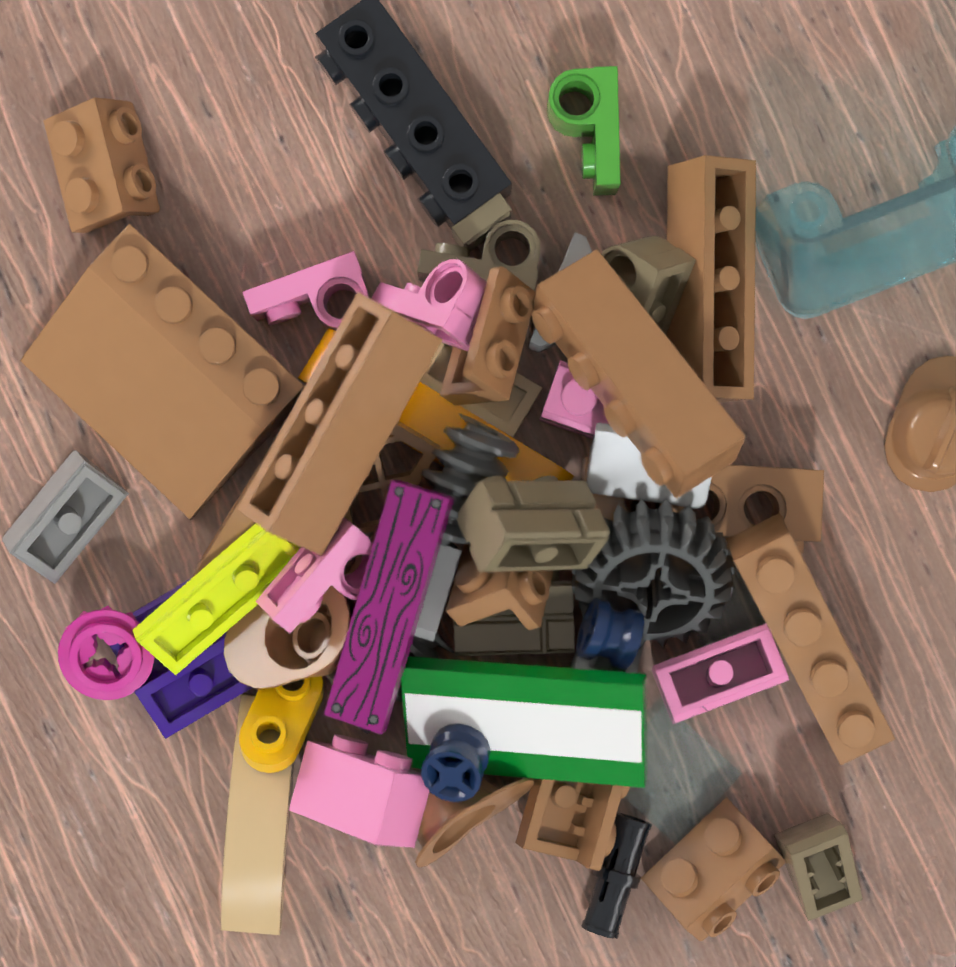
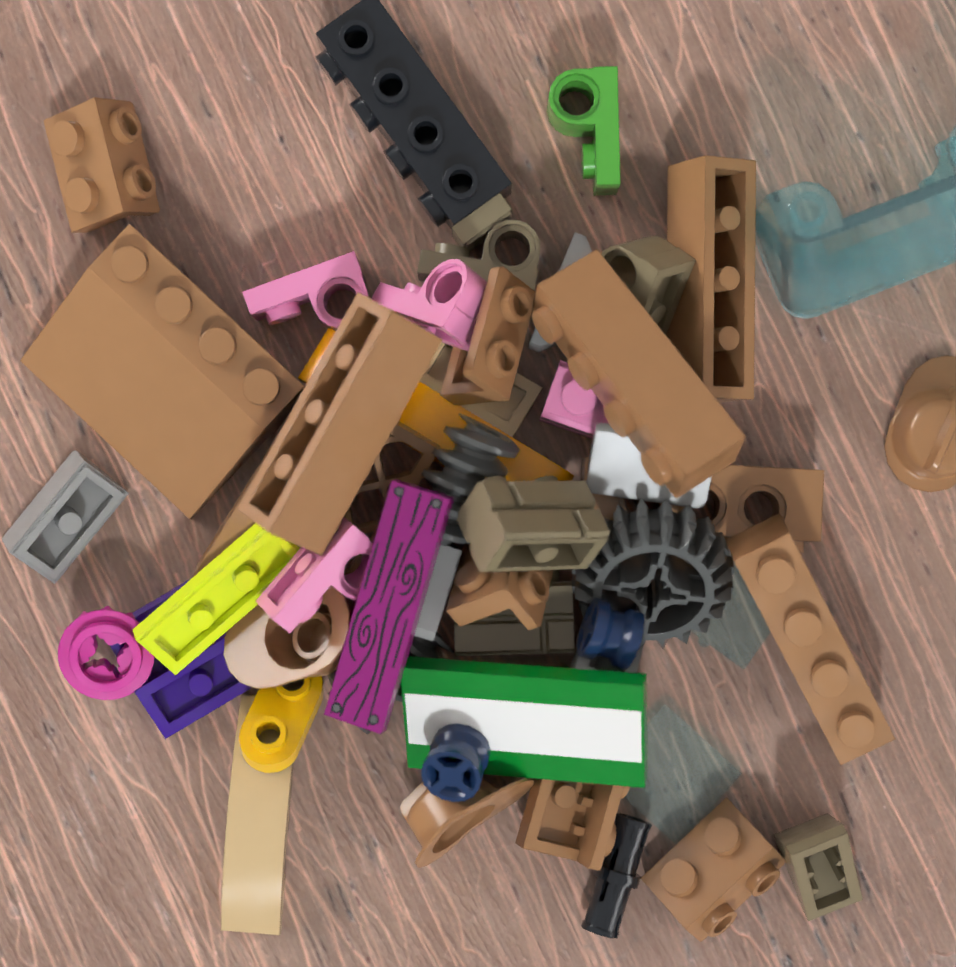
bright pink brick [289,734,429,848] -> none
bright pink brick [651,623,789,724] -> none

